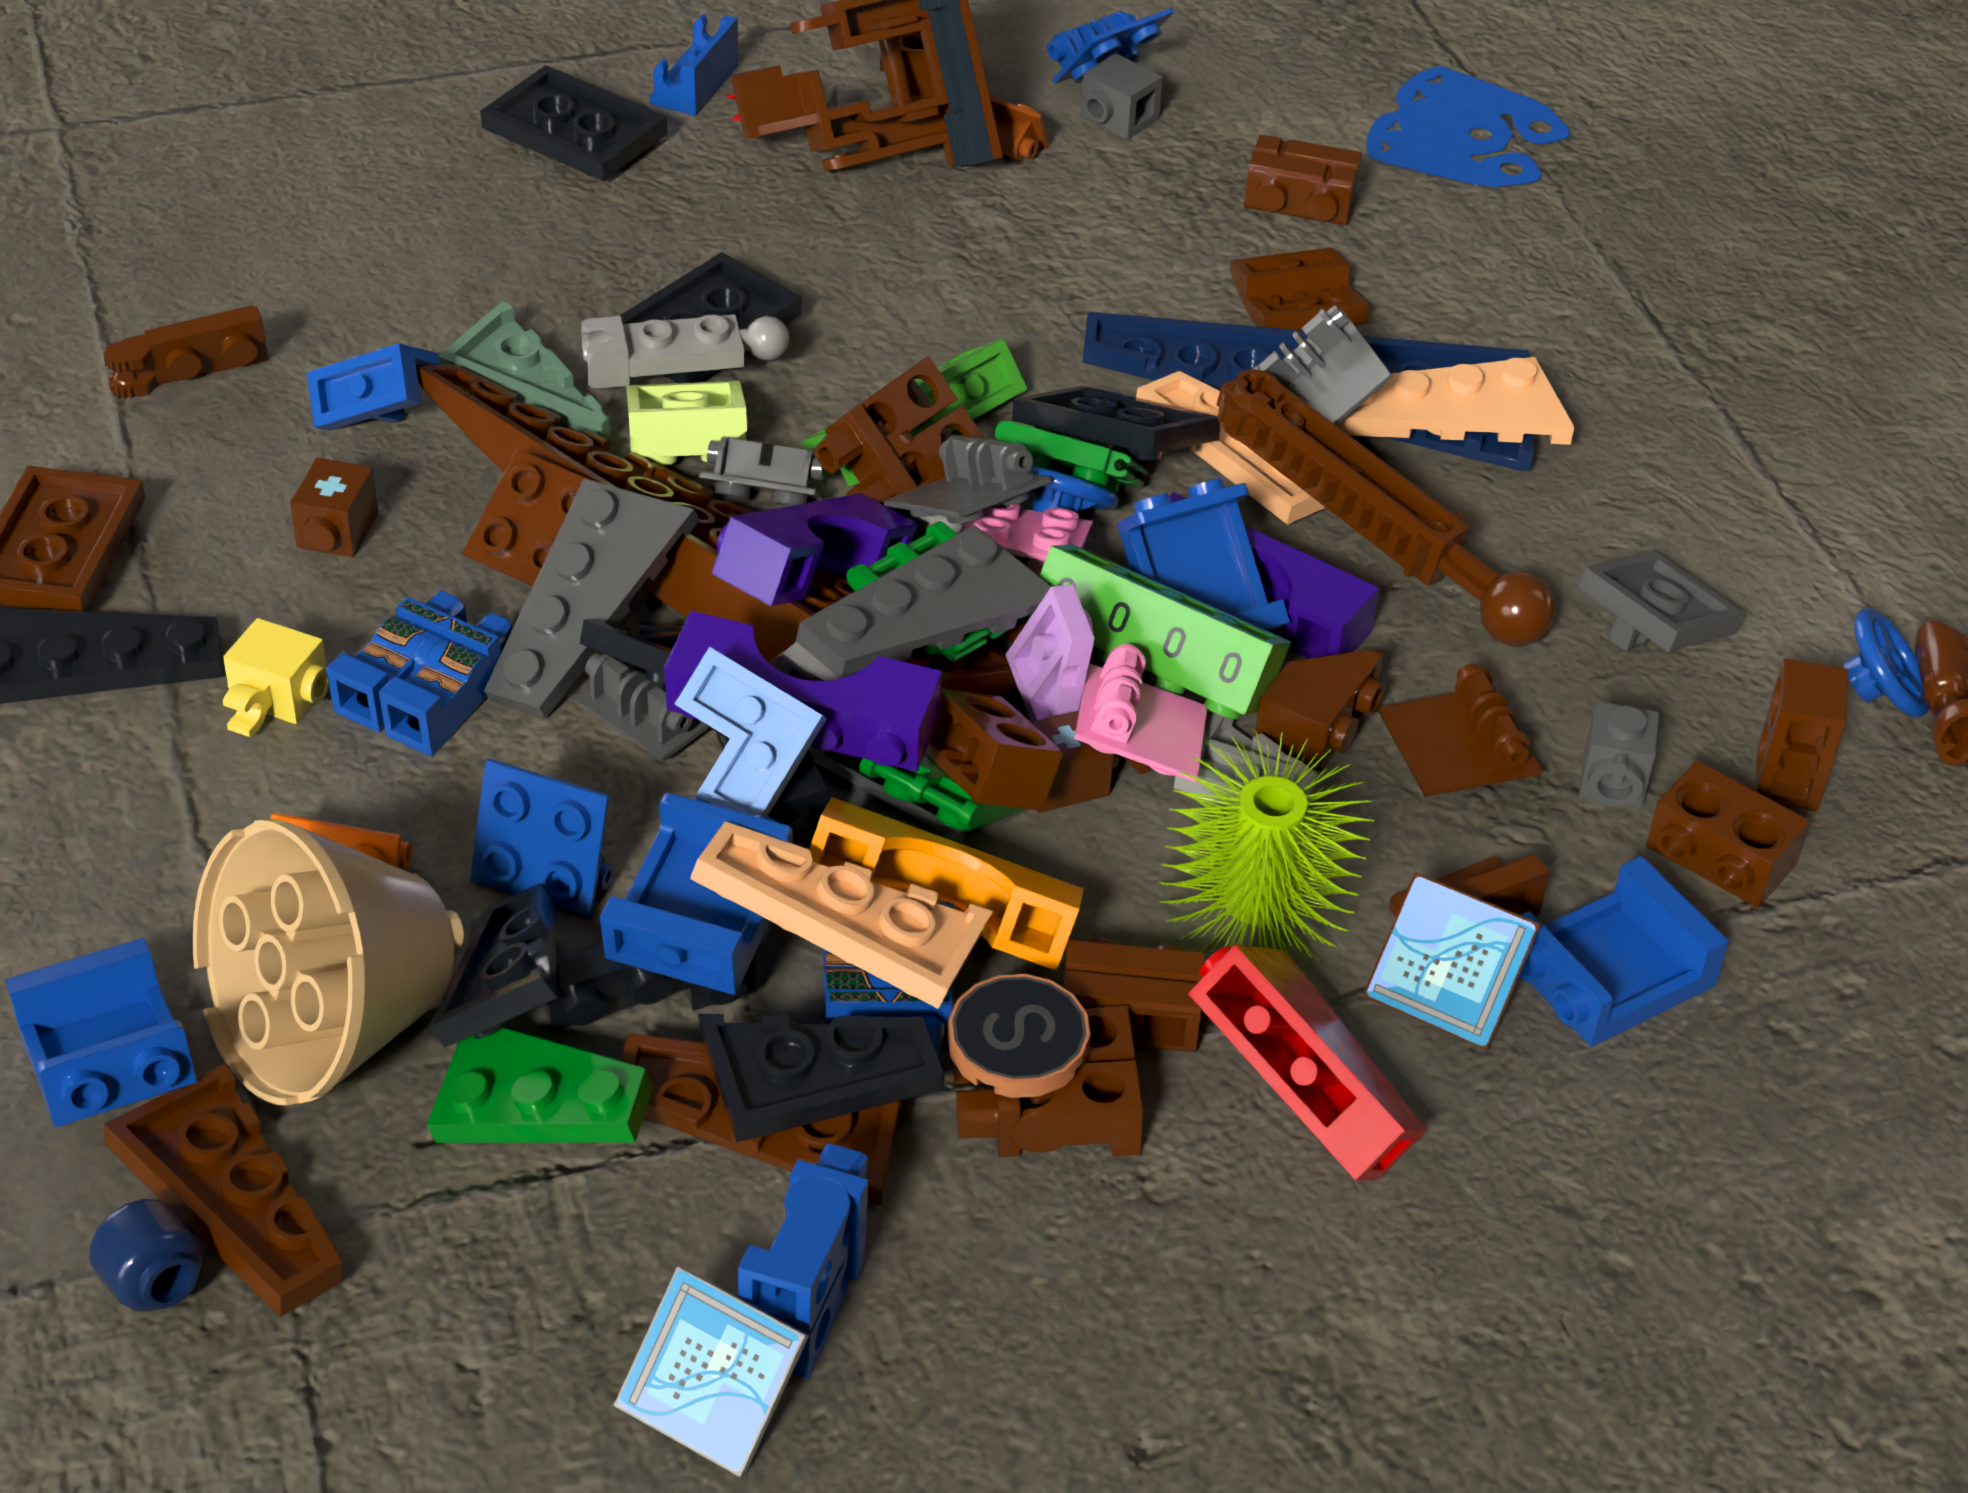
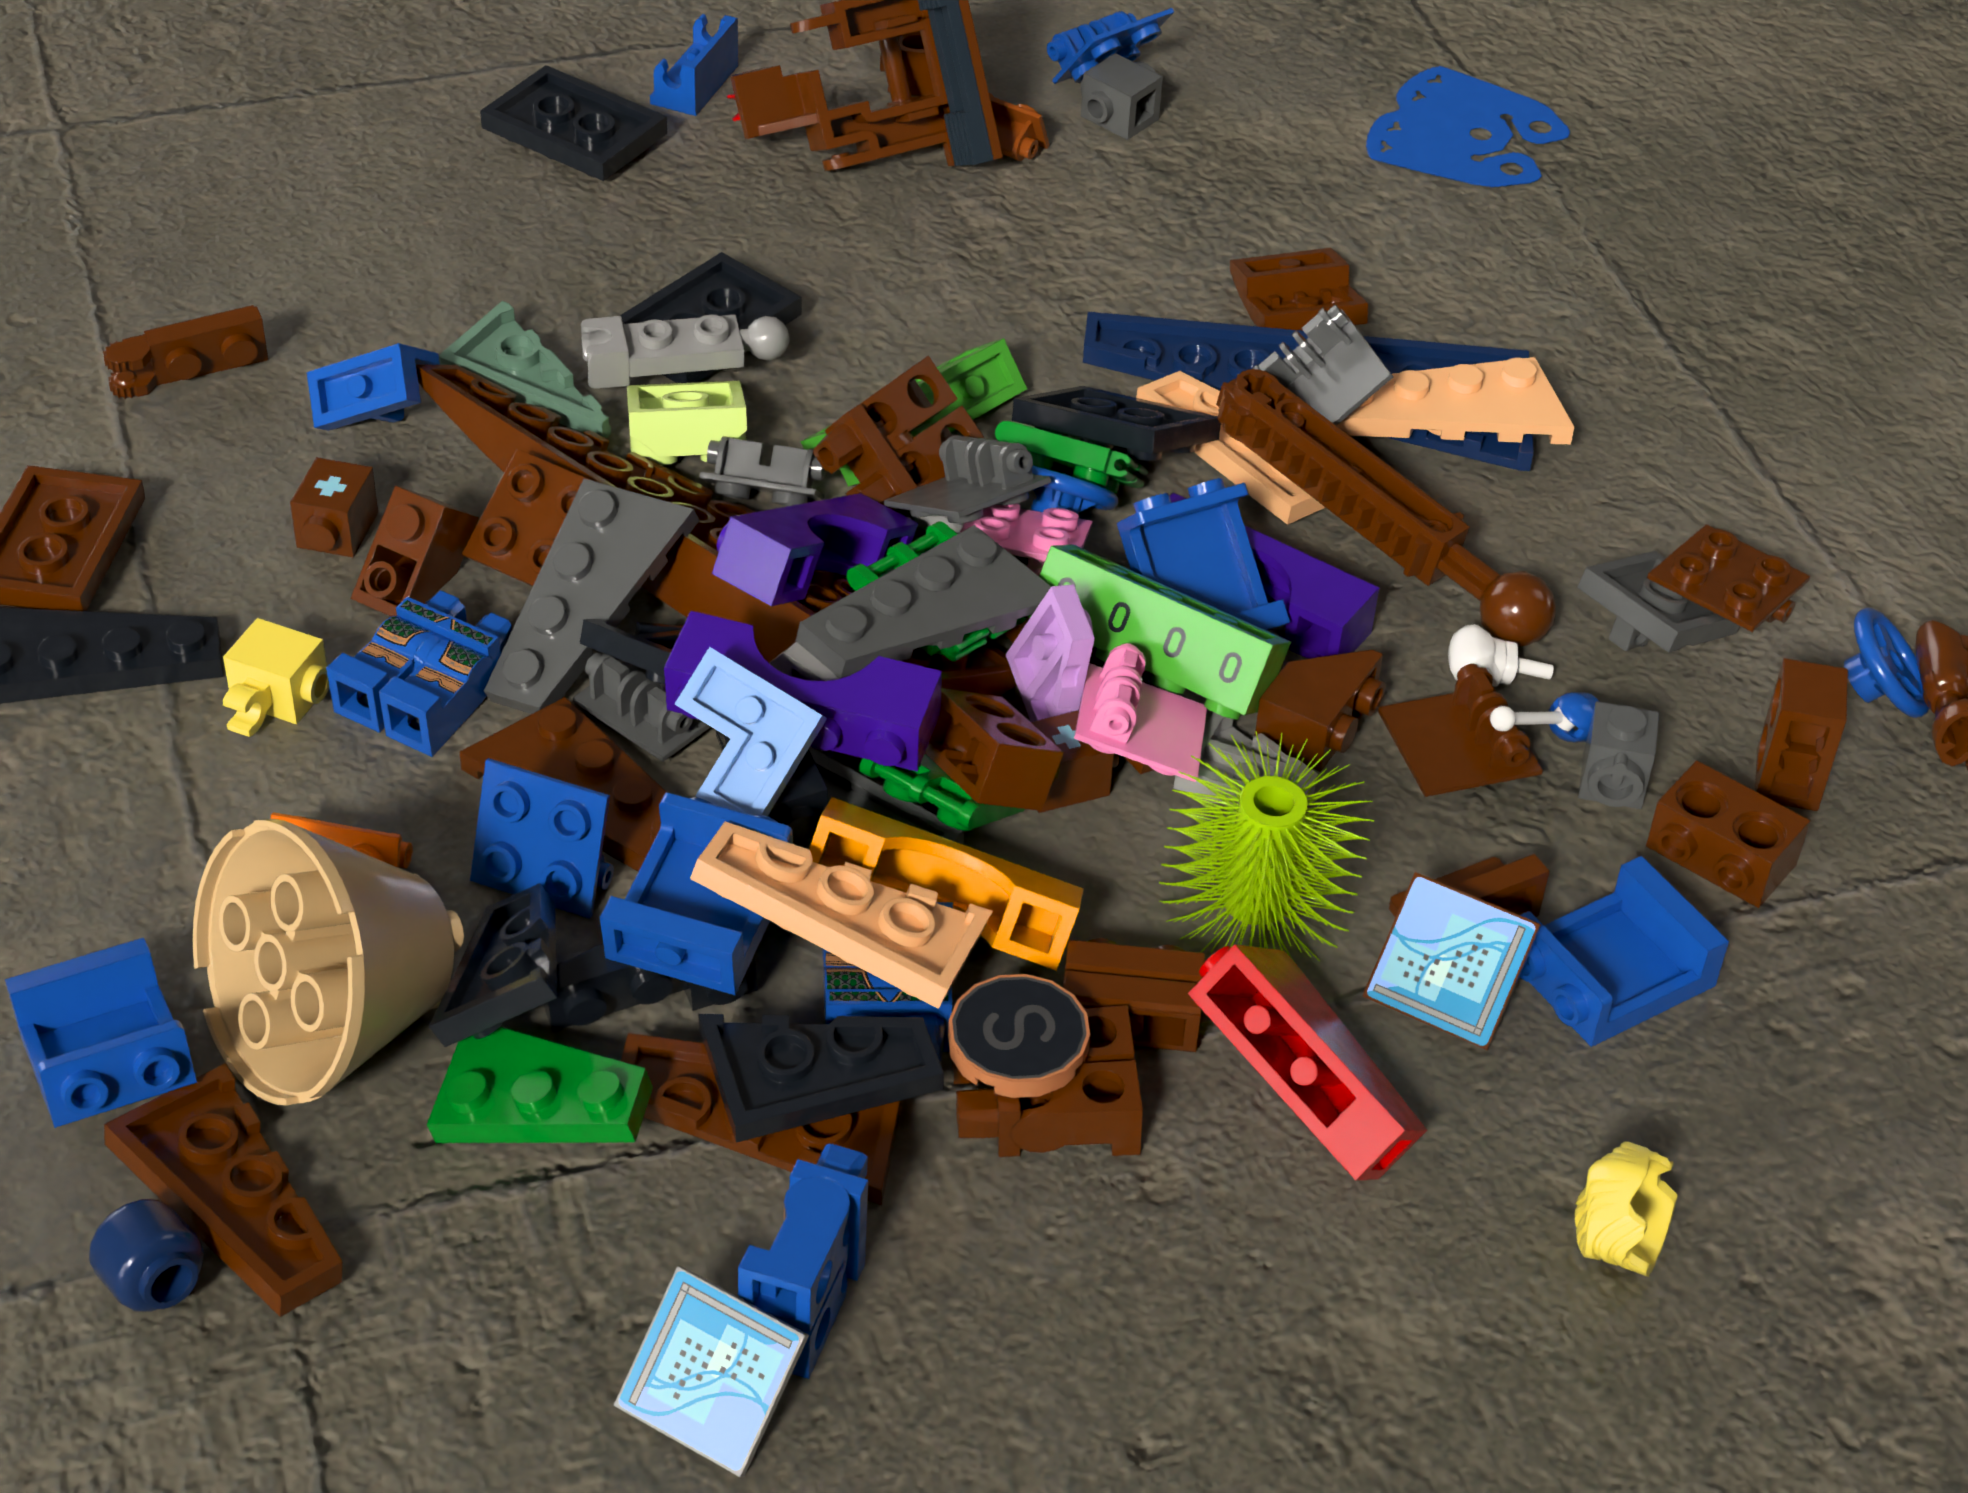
reddish brown brick [1244,134,1362,226] -> none
none -> reddish brown slope [350,486,479,616]
none -> reddish brown wing [459,697,667,872]
none -> white piece [1448,624,1554,687]
none -> hinge [1490,692,1599,742]
none -> light yellow hair [1575,1142,1677,1277]
none -> reddish brown hinge [1647,524,1810,632]

